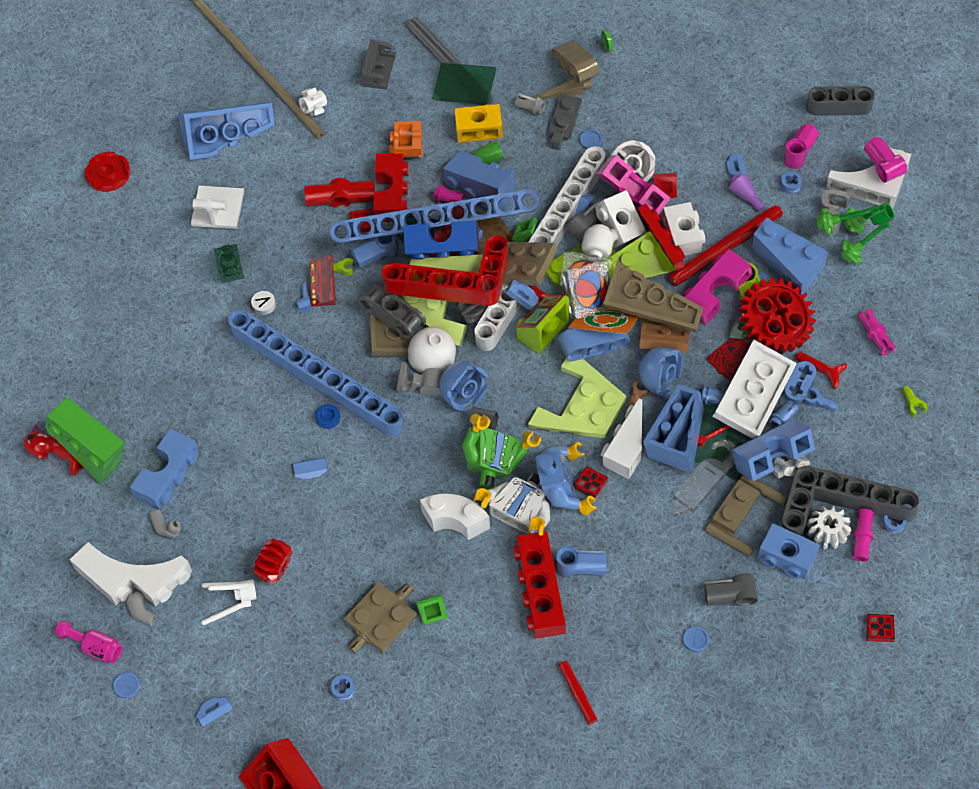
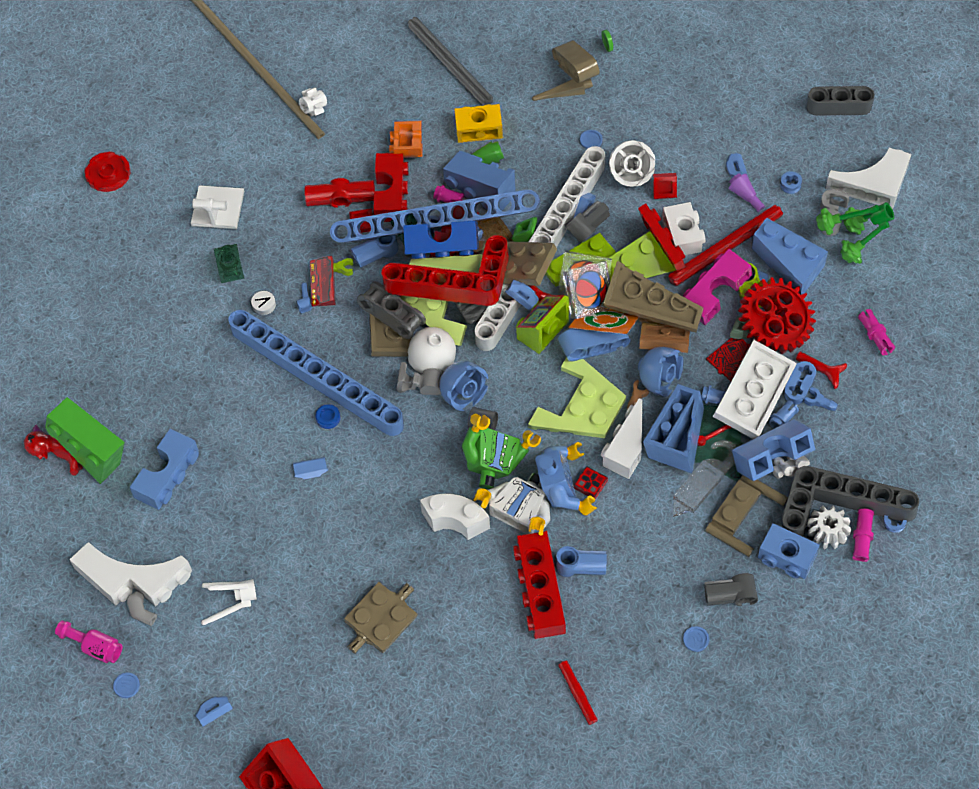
light grey arm [149,510,181,538] -> none
medium blue wedge [178,102,275,160] -> none
red gear [254,538,292,583] -> none
medium blue bush [331,675,355,701] -> none
dark grey hinge [361,39,396,90] -> none
bright green slope [416,594,448,625] -> none
clear green piece [432,63,496,105] -> none
light grey pin [515,93,545,115] -> none
dark grey hinge [549,94,582,150] -> none
white head [582,224,614,261] -> none
white brick [594,190,647,248] -> none
dark pink arch [596,155,670,215] -> none
dark pink piece [784,123,819,169] -> none
dark pink piece [864,137,908,183] -> none
tile [867,614,895,642] -> none
lime piece [902,386,928,417] -> none

